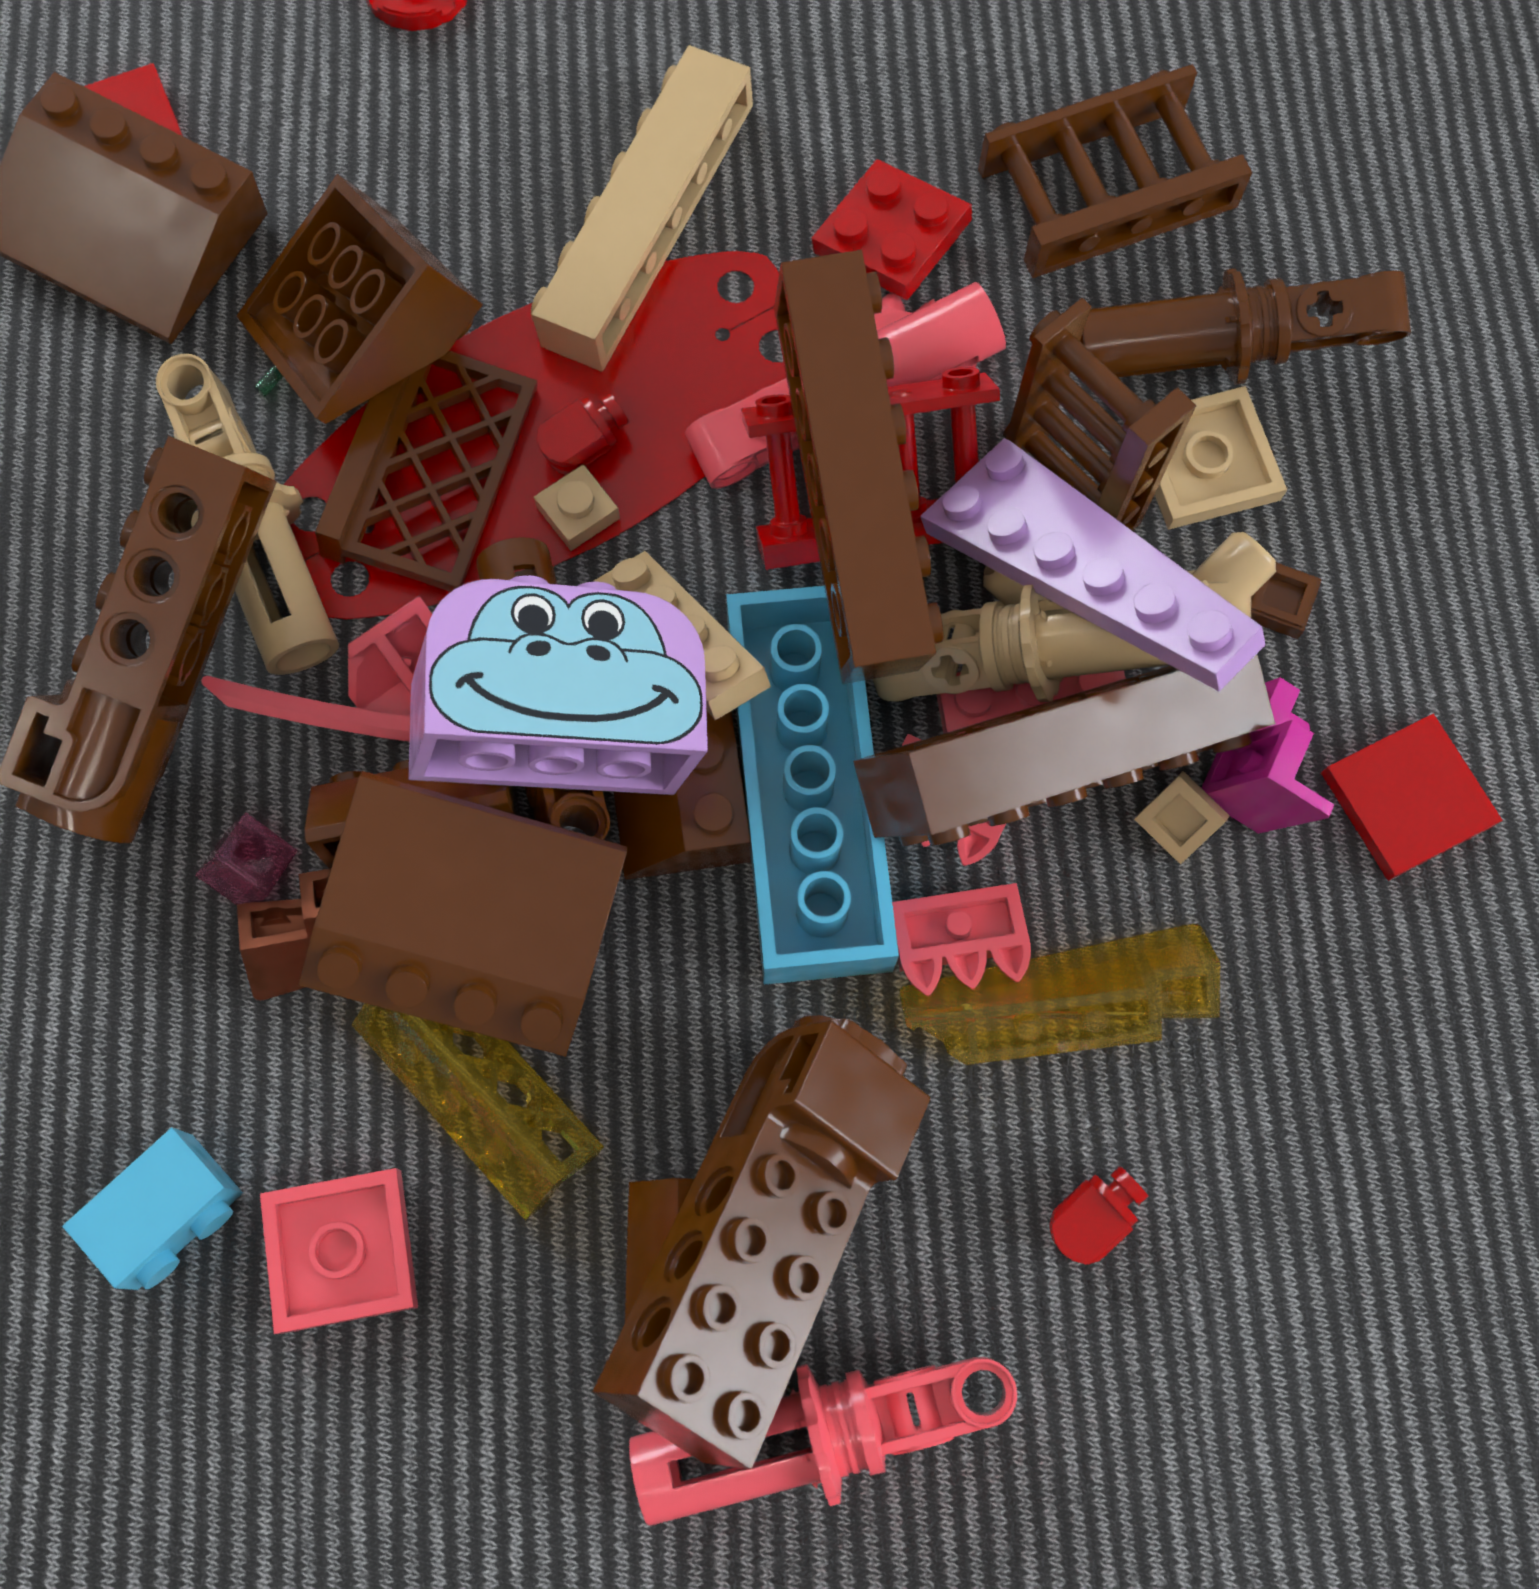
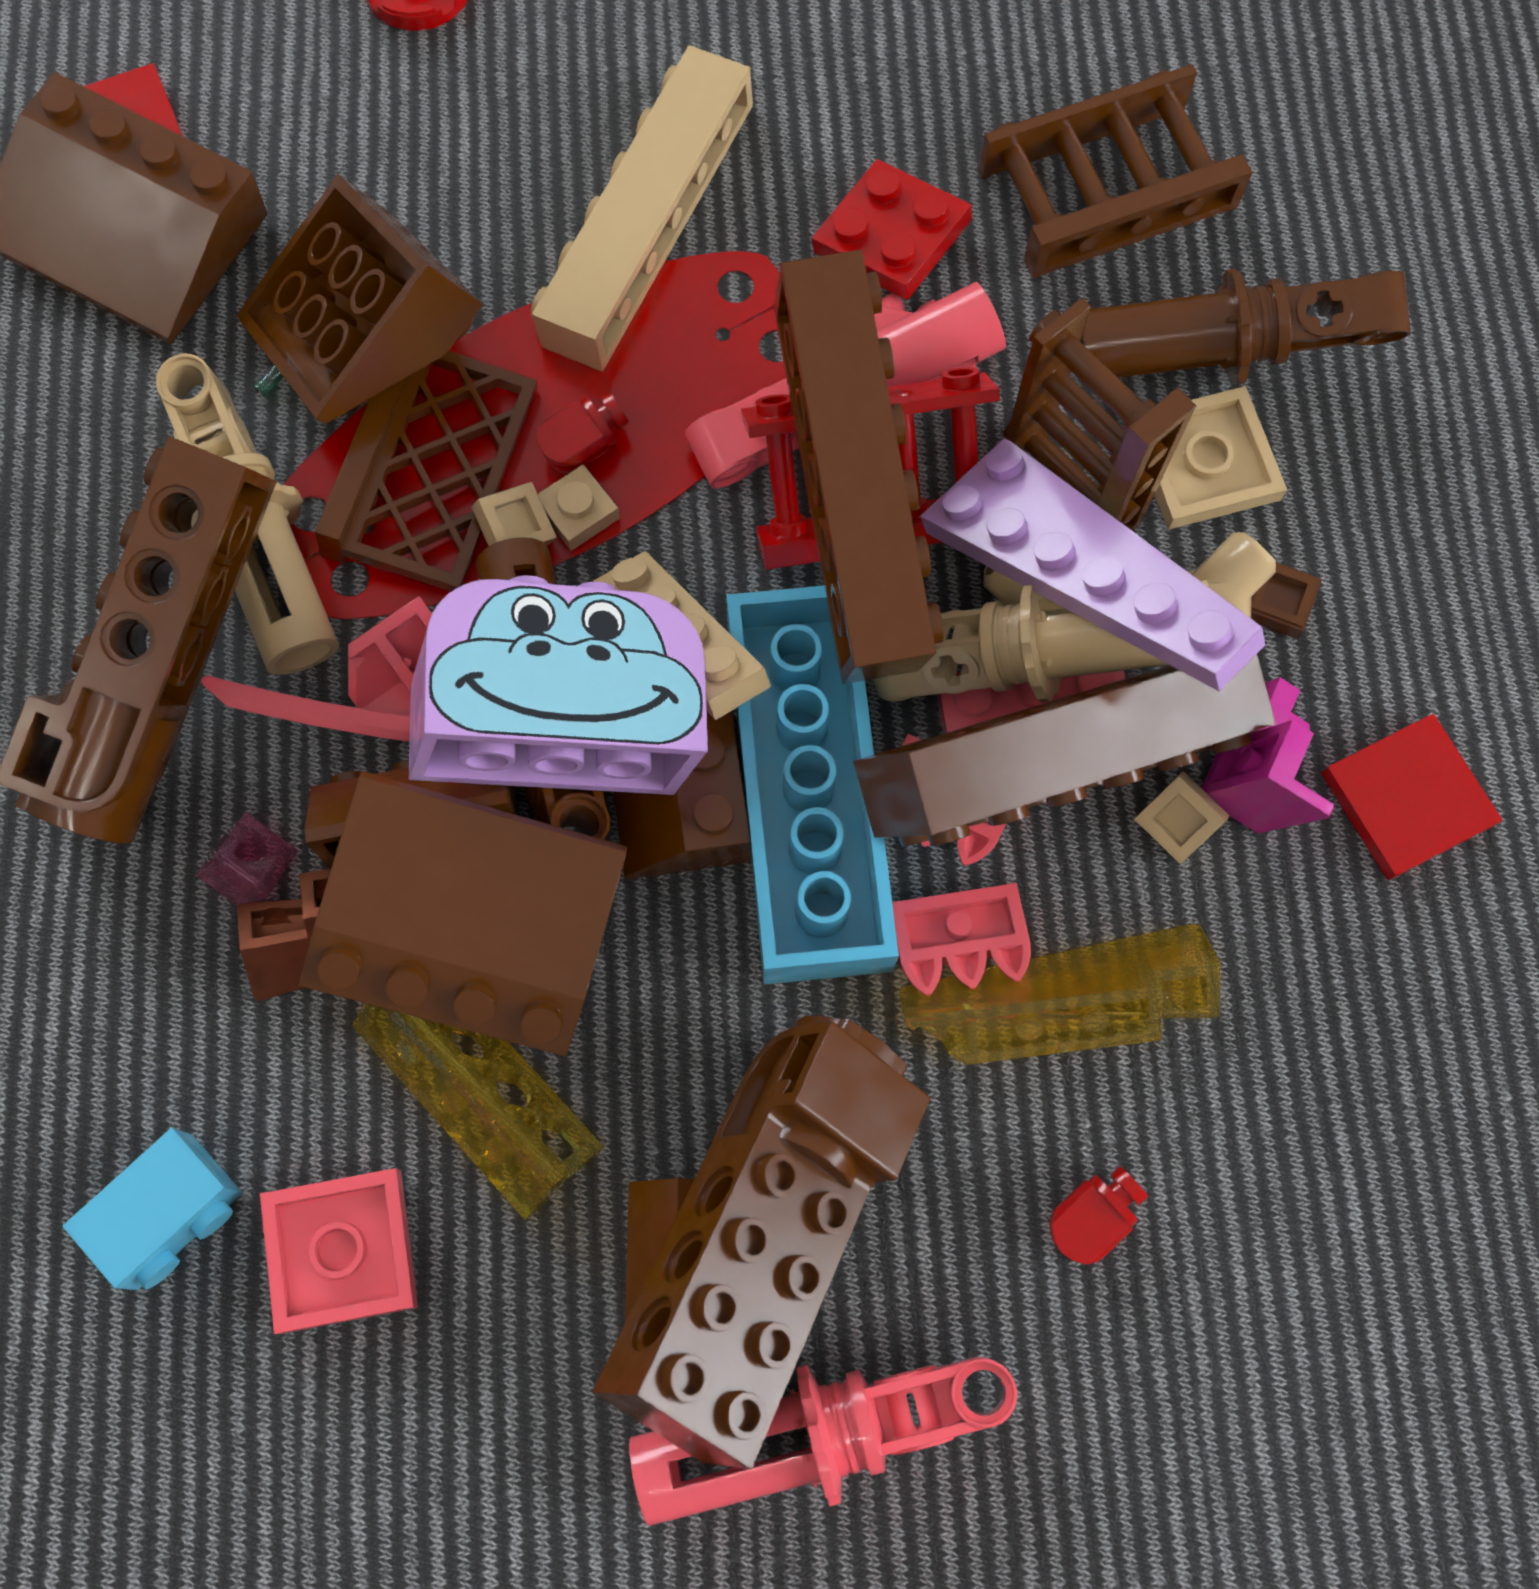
none -> tan plate [471,482,556,546]

